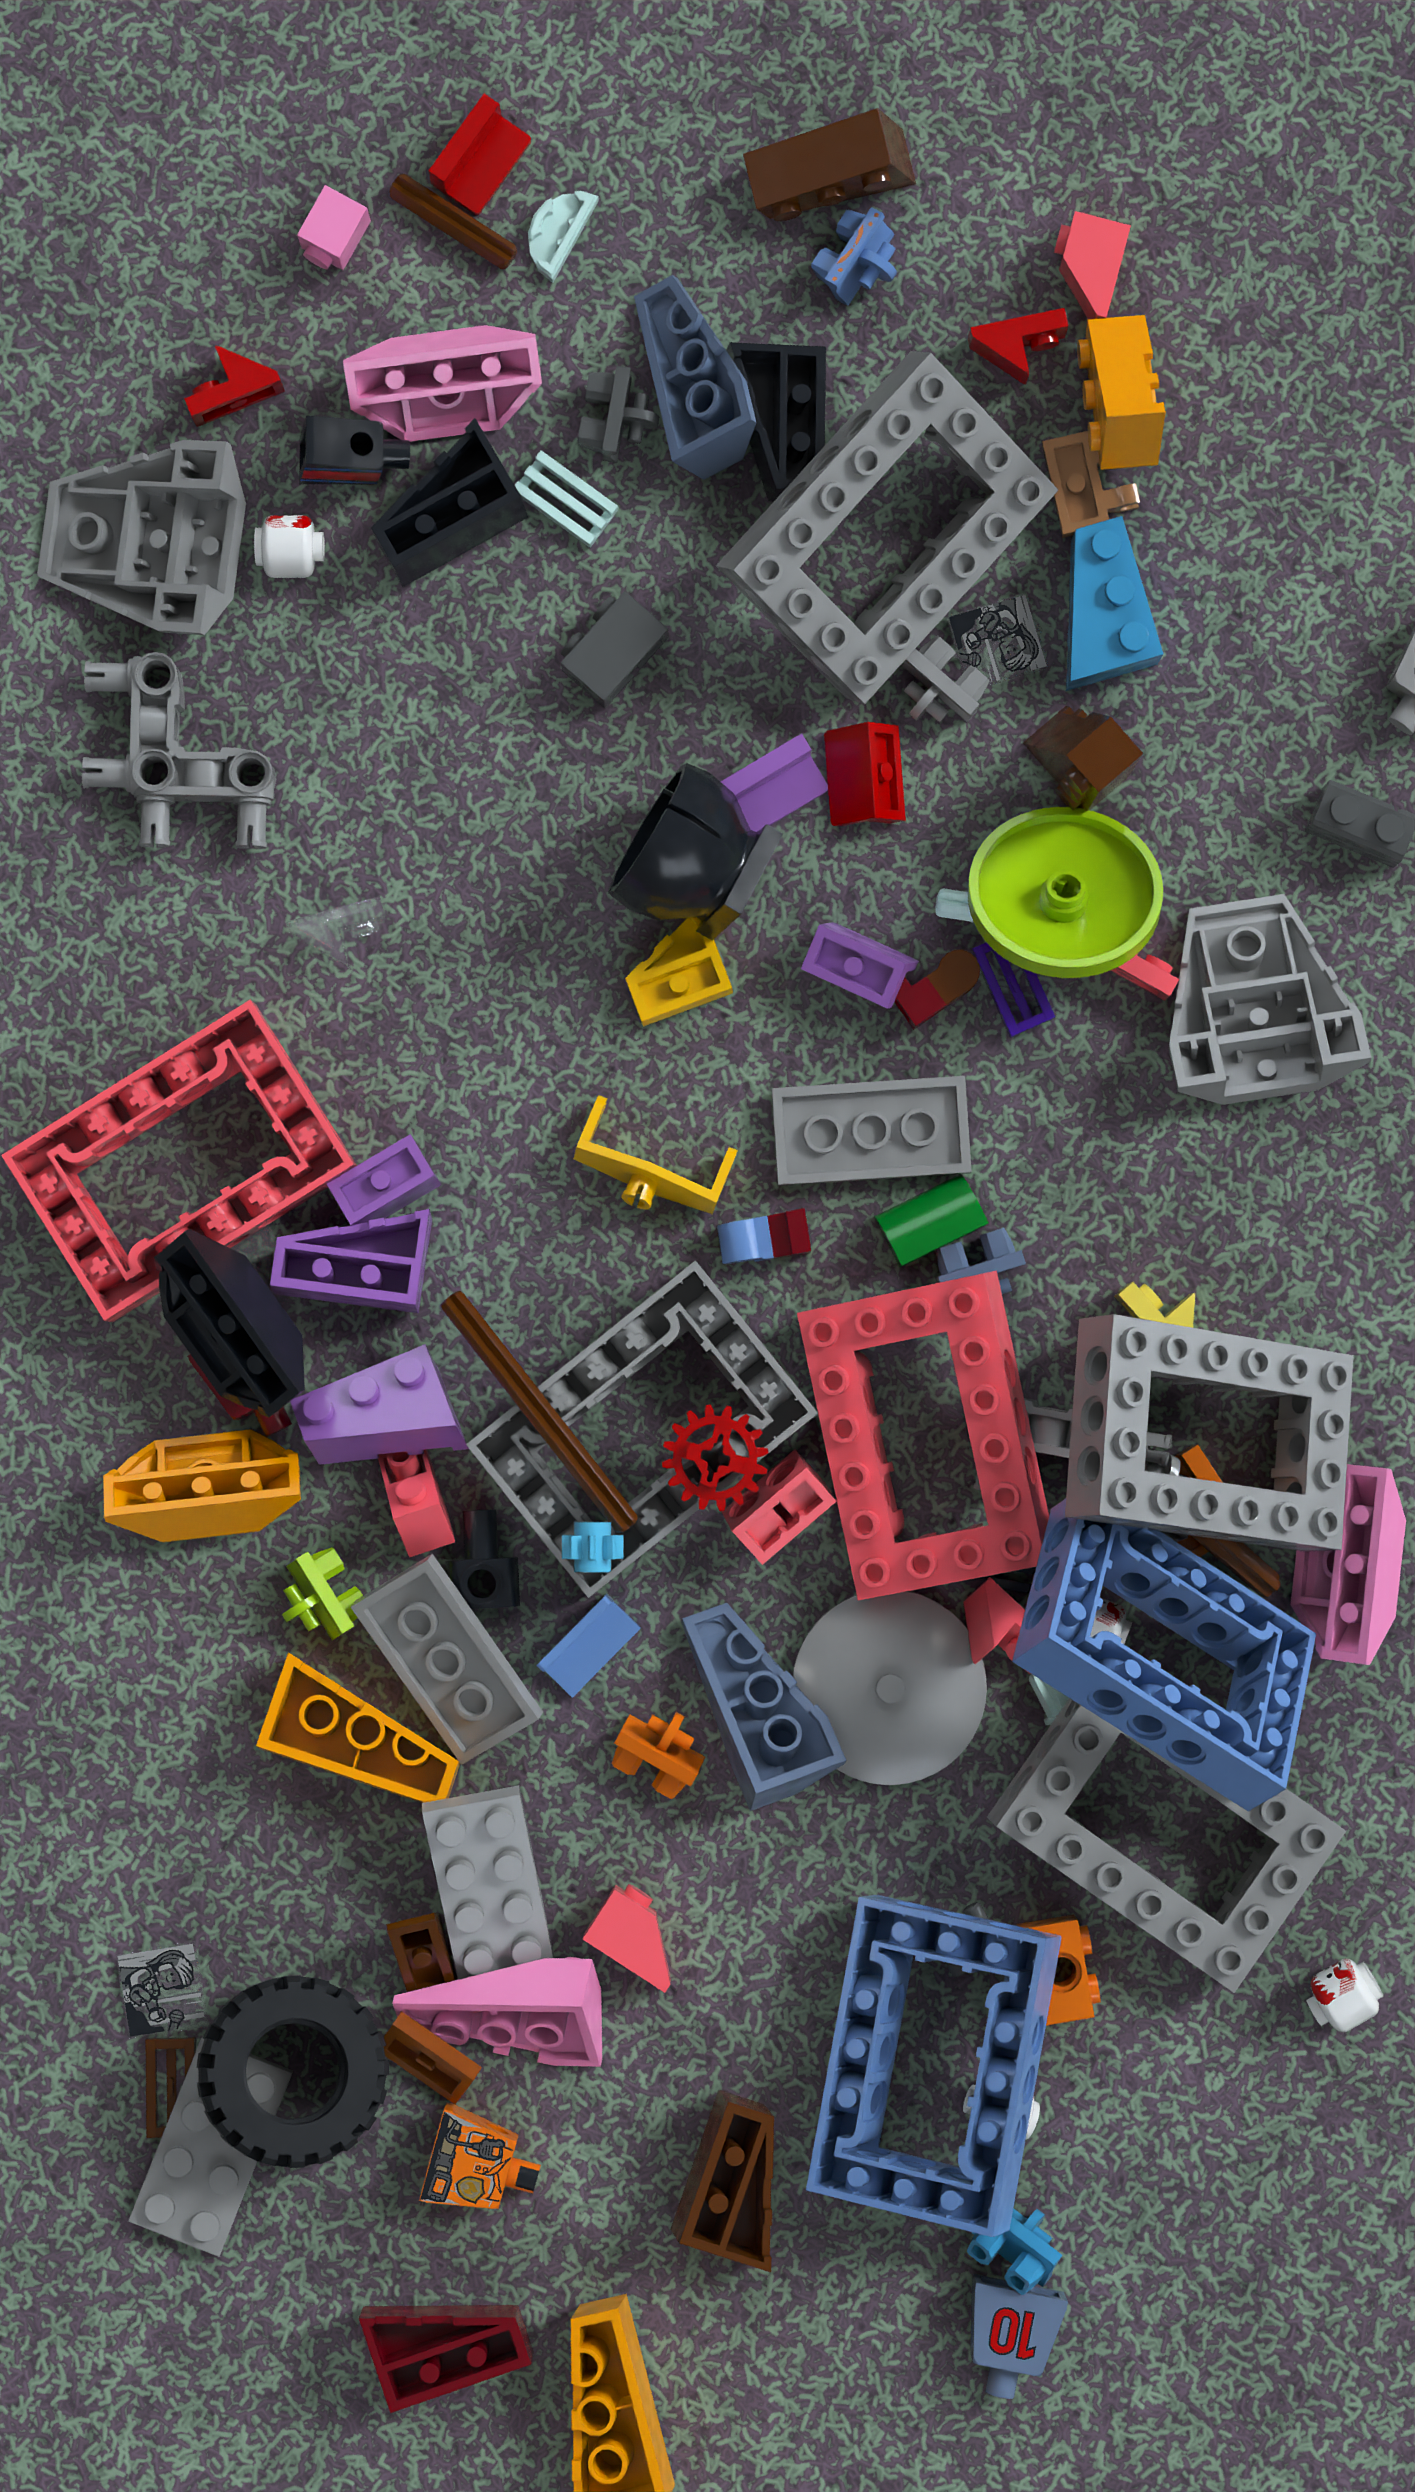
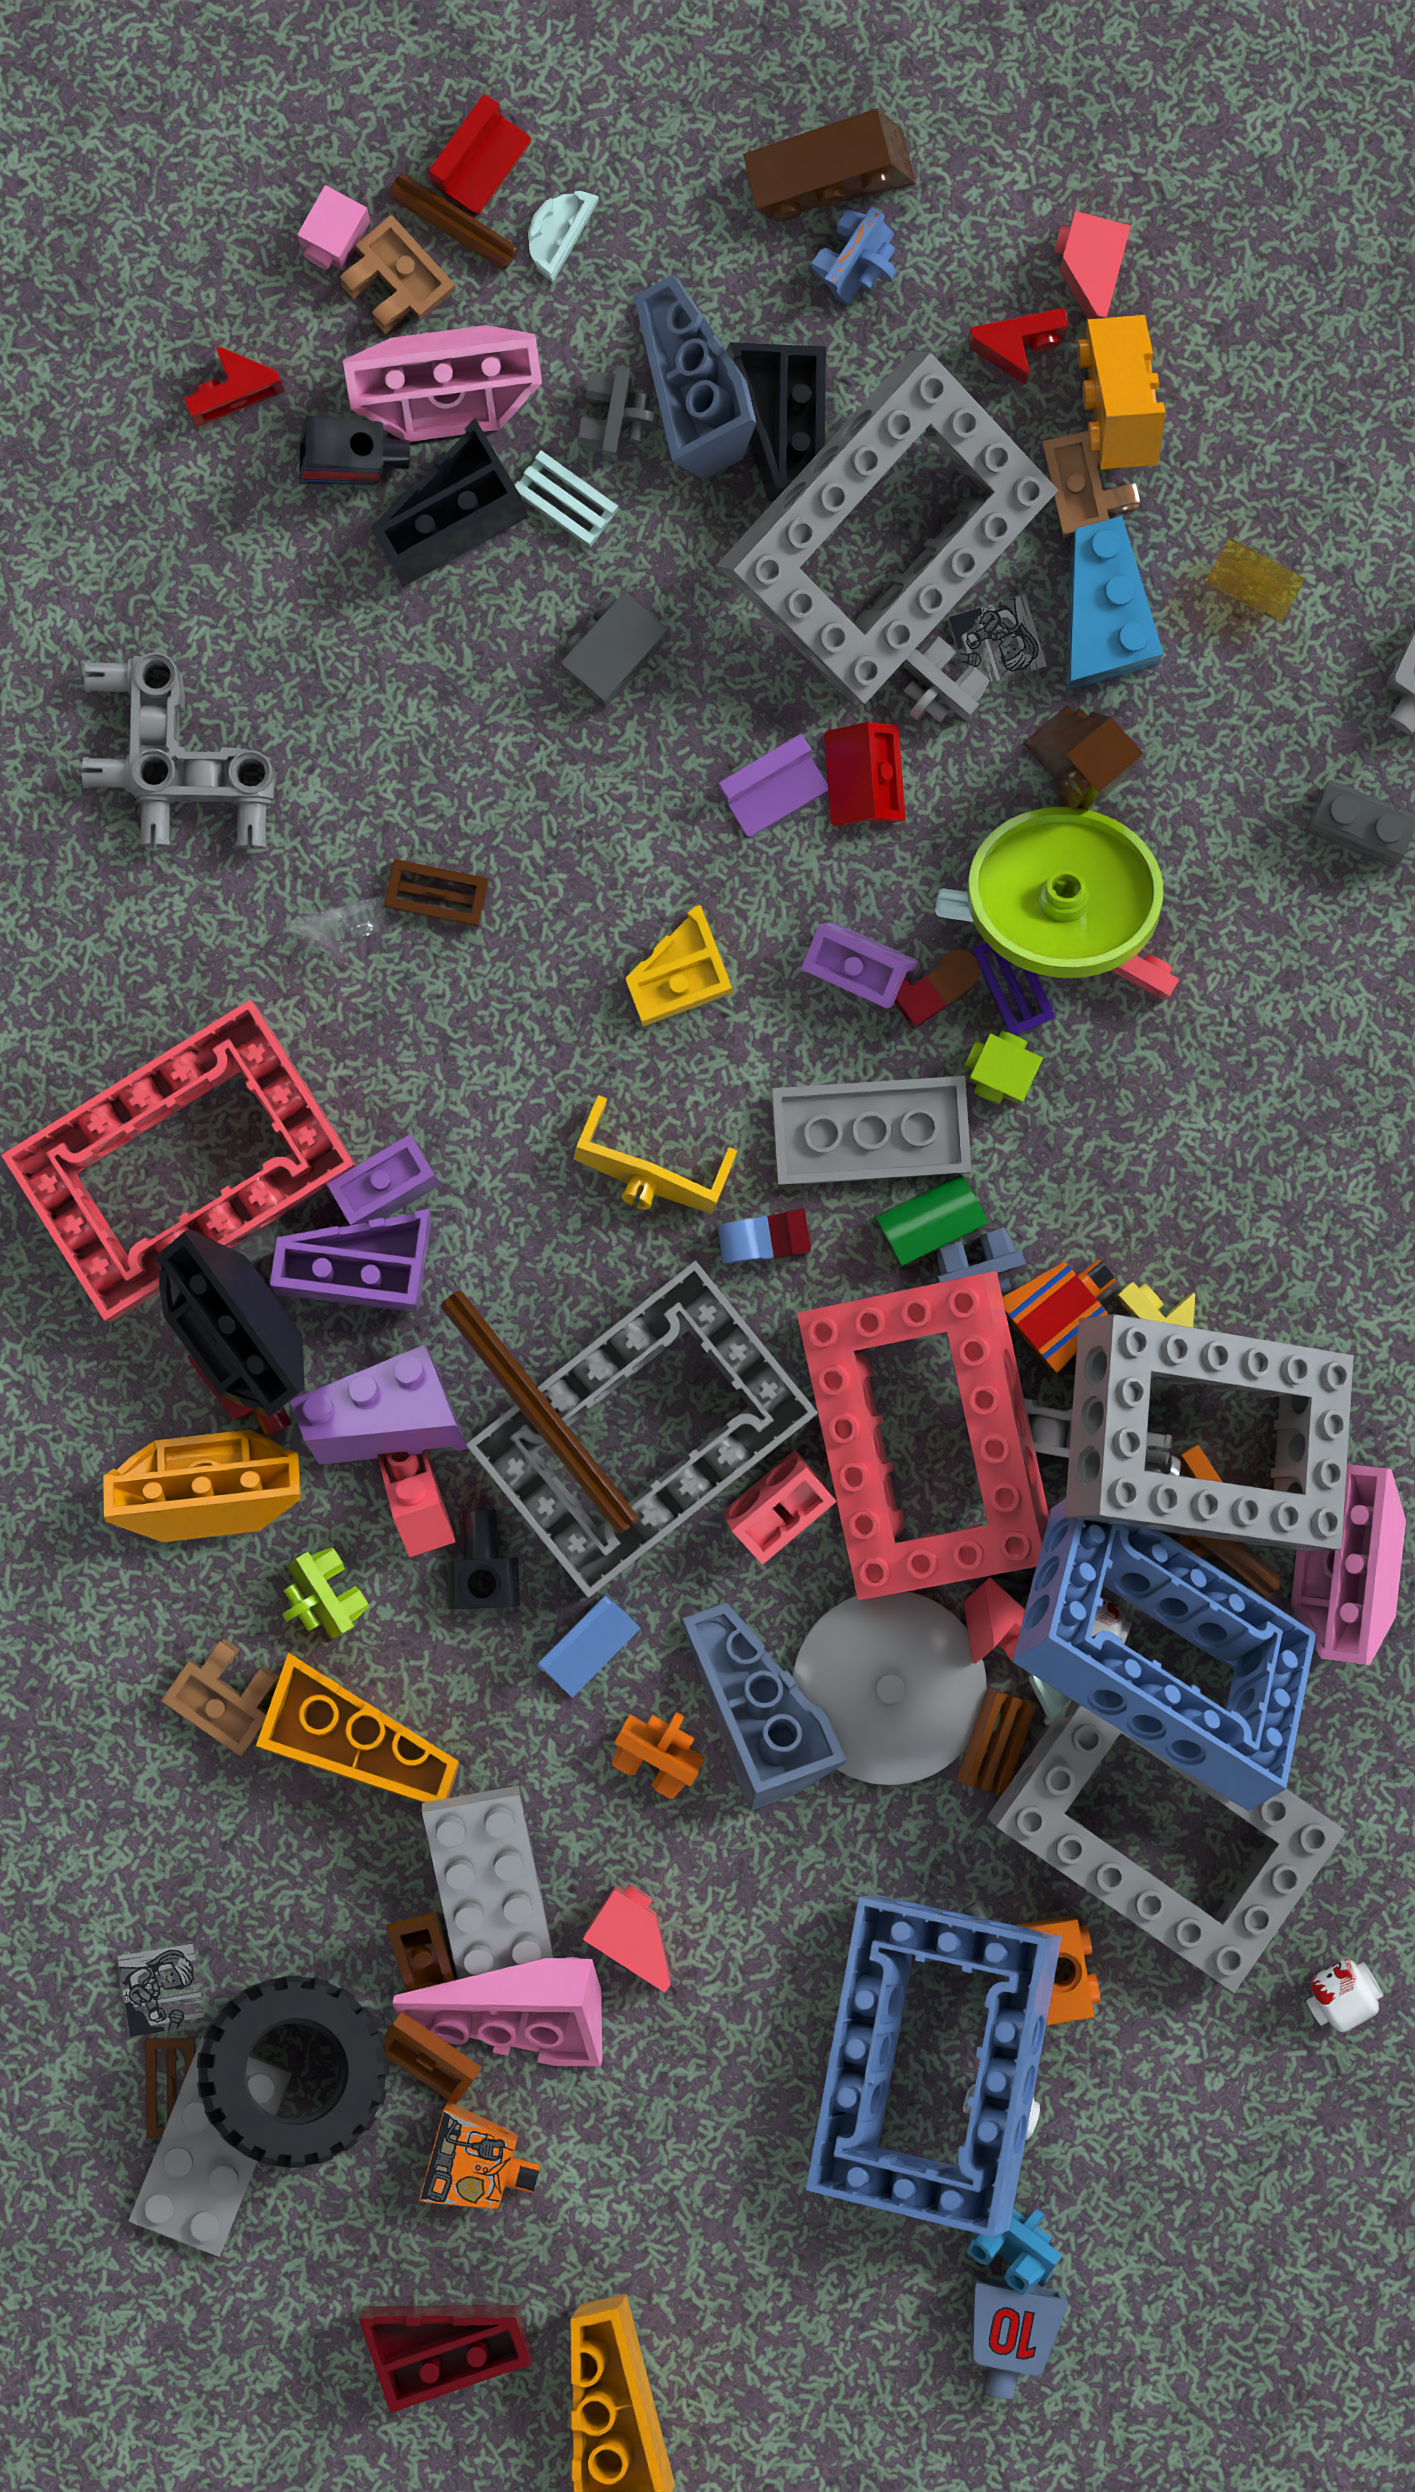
light grey wedge [37,440,246,635] -> none
white head [254,515,325,578] -> none
light grey plate [351,1554,543,1765] -> none
medium azure gear [562,1522,623,1572] -> none
black plate [608,763,783,941] -> none
red gear [662,1404,769,1511] -> none
reddish brown wedge [670,2090,774,2272] -> none
light grey wedge [1169,894,1372,1105] -> none
none -> medium nougat plate [161,1638,279,1756]
none -> medium nougat plate [340,214,456,336]
none -> reddish brown tile [384,859,489,927]
none -> dark orange tile [956,1688,1037,1796]
none -> lime brick [964,1031,1043,1105]
none -> torso [1002,1259,1117,1374]
none -> clear yellow hips [1205,537,1305,624]

